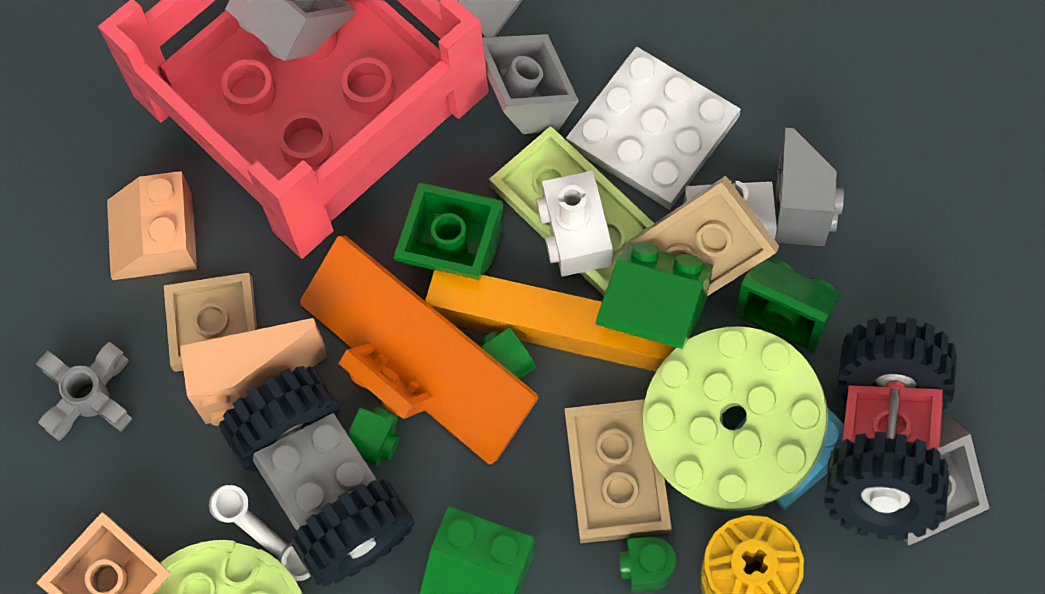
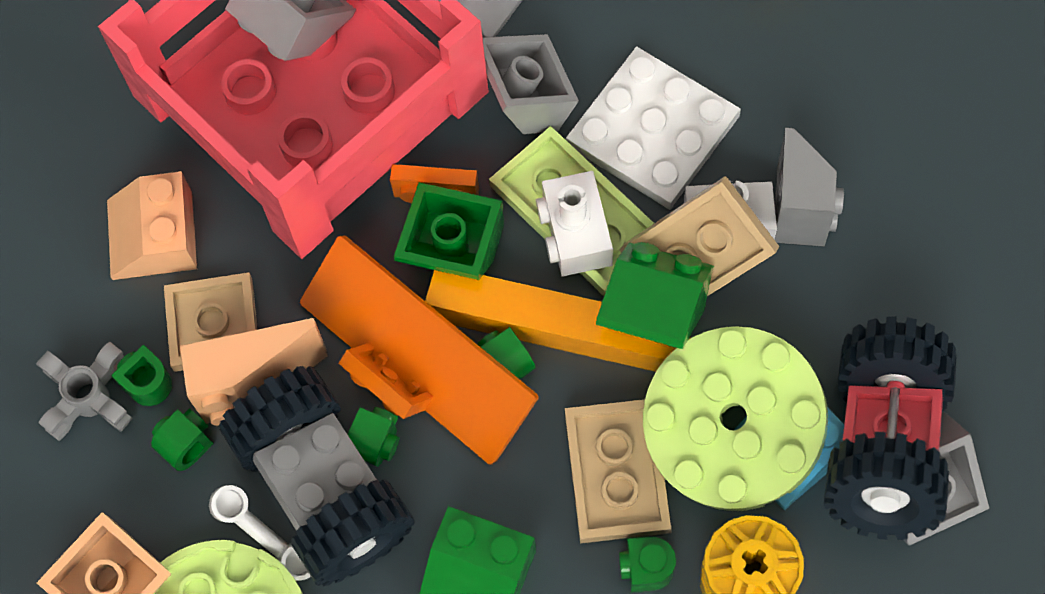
green slope [735,259,841,353] -> none
none -> green plate [111,345,172,406]
none -> green plate [151,408,214,471]
none -> orange plate [390,164,479,203]

